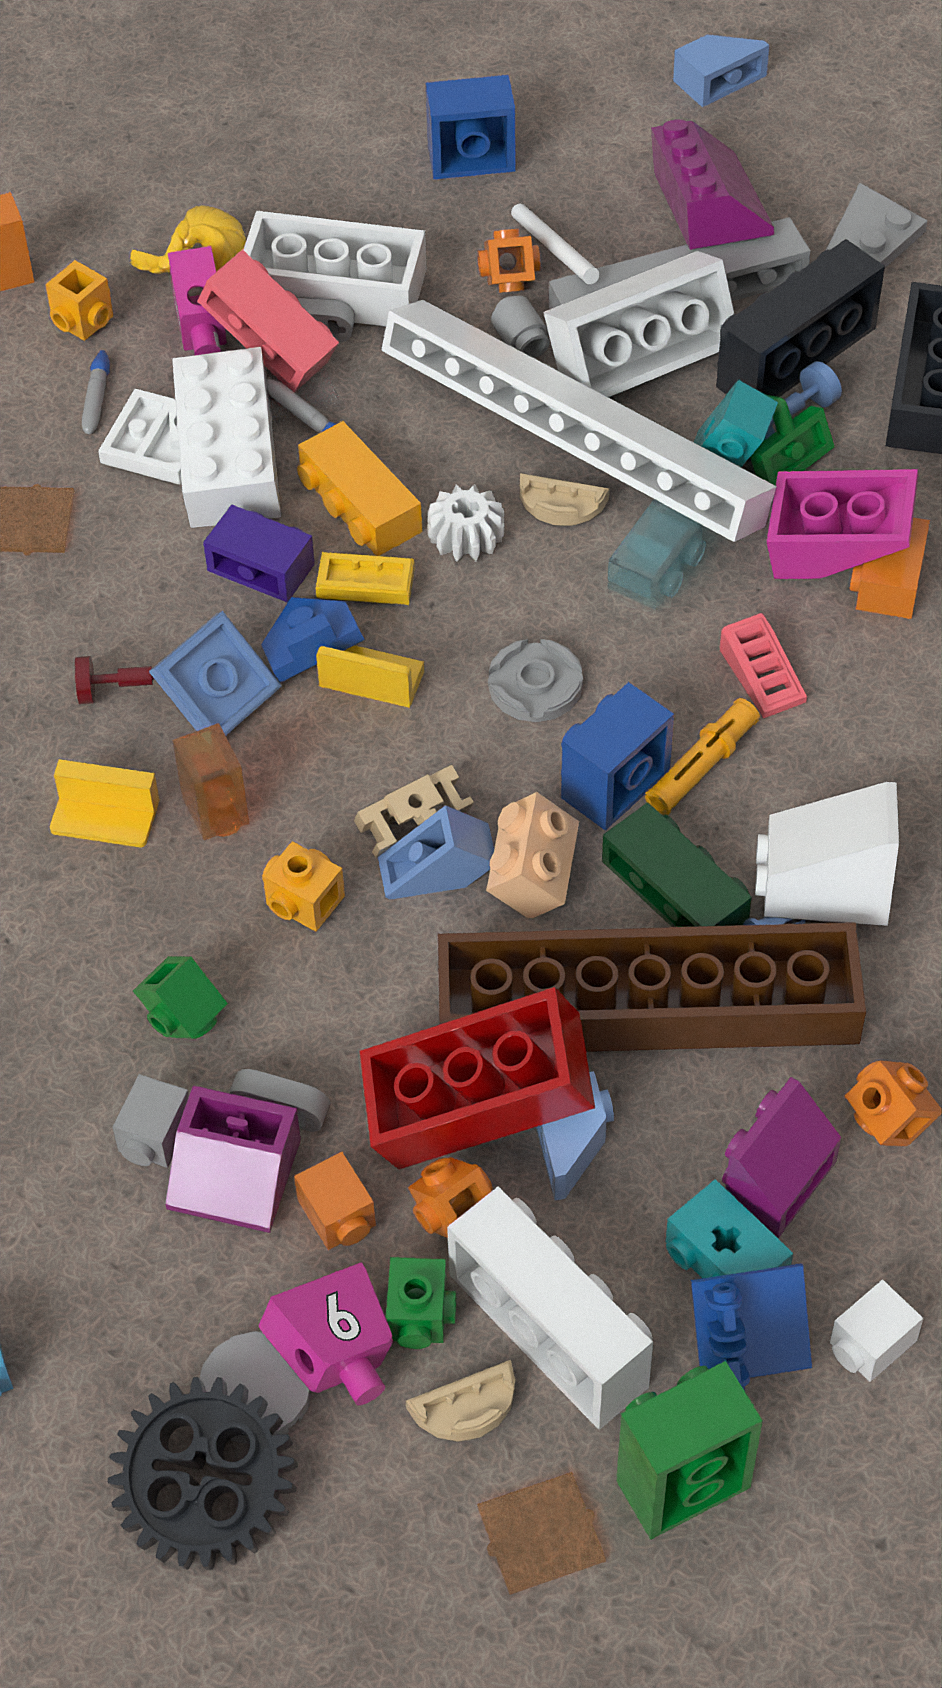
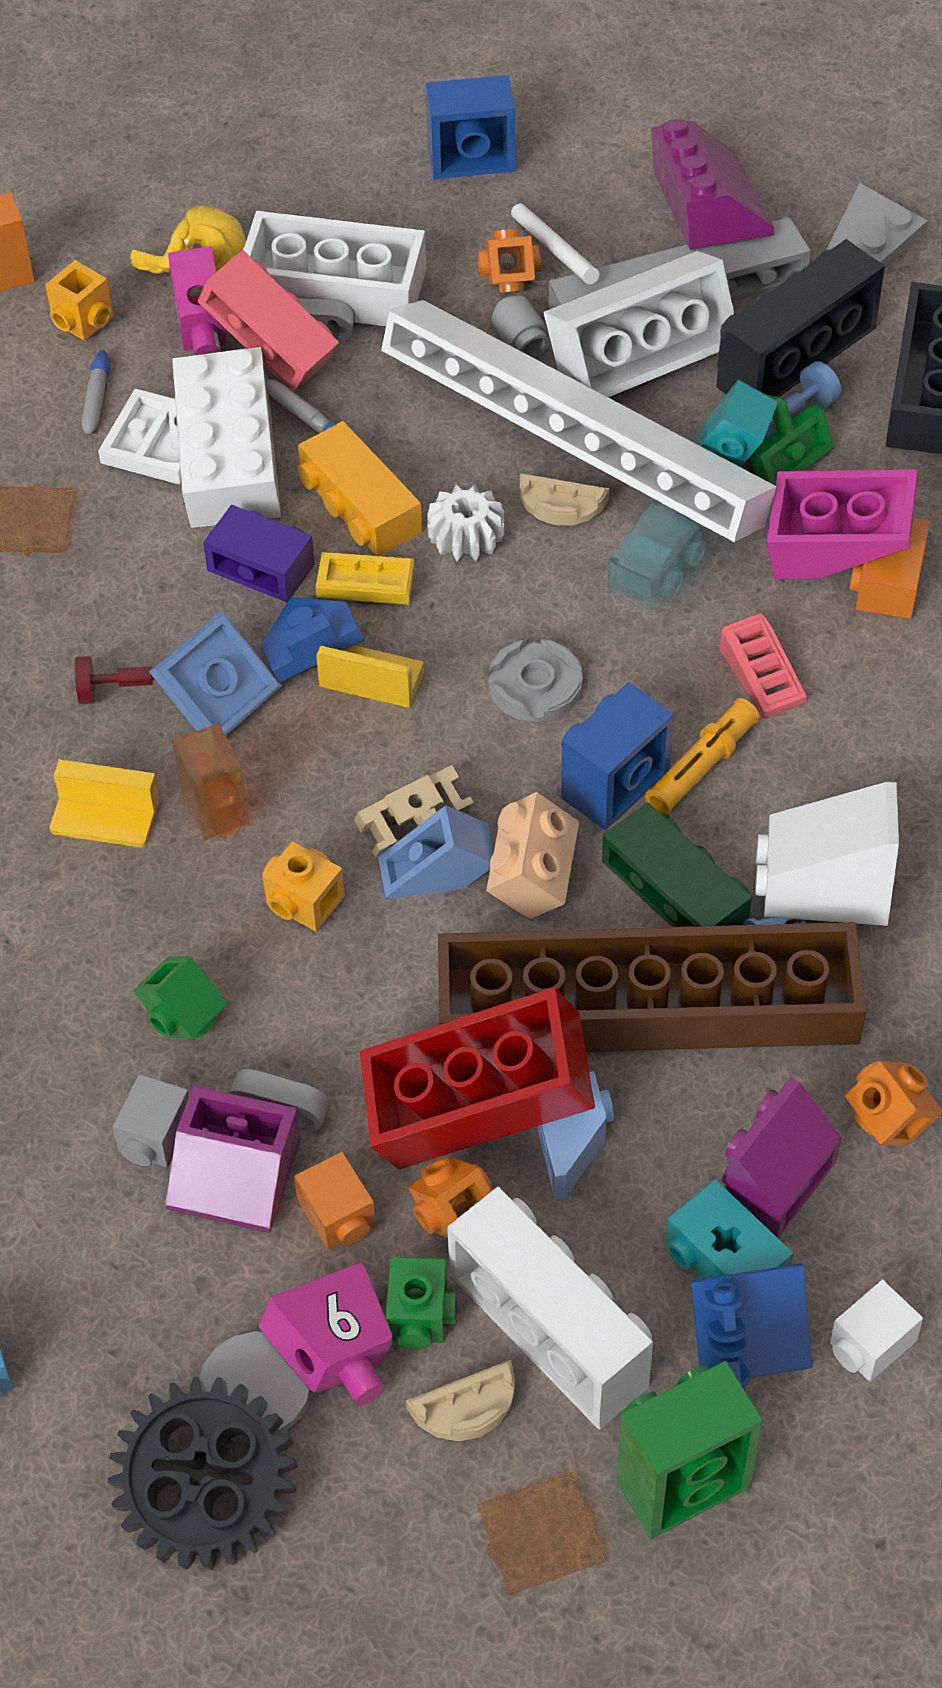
medium blue slope [673,35,769,107] -> none

